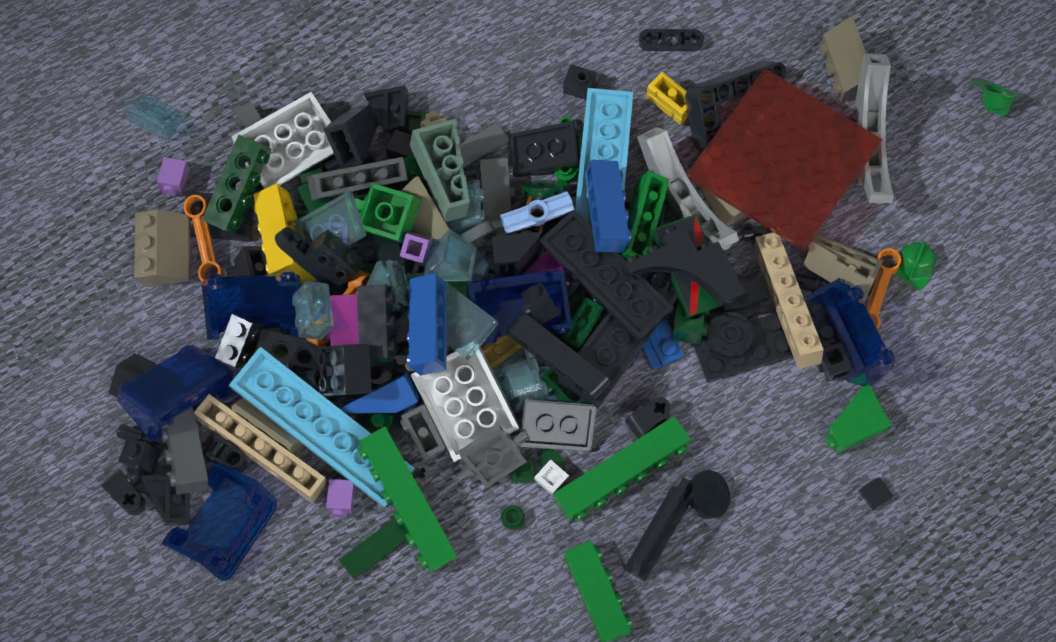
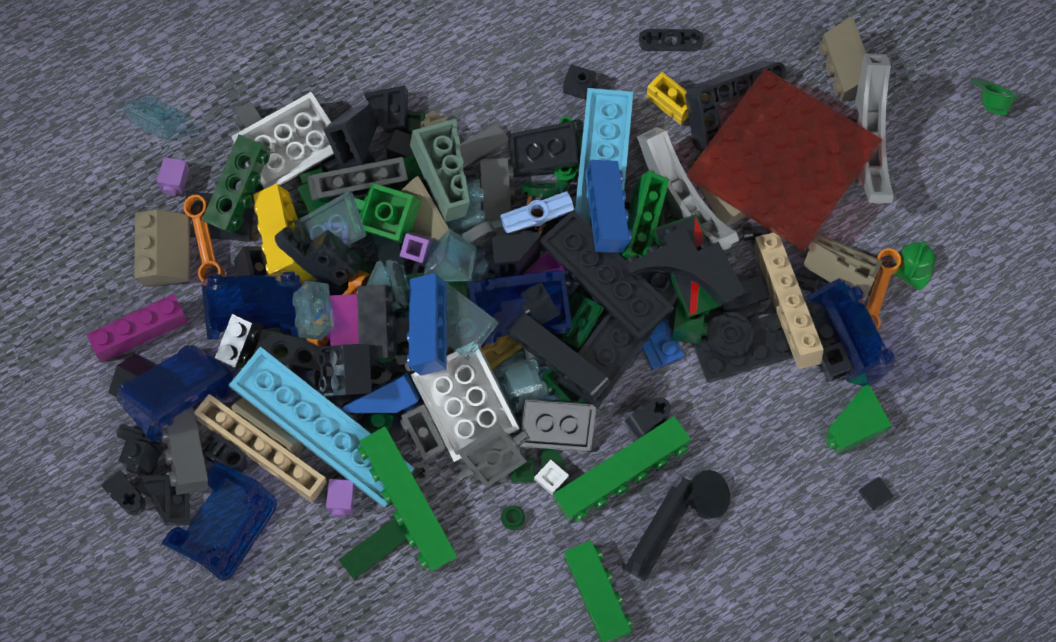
none -> magenta brick [86,294,188,363]

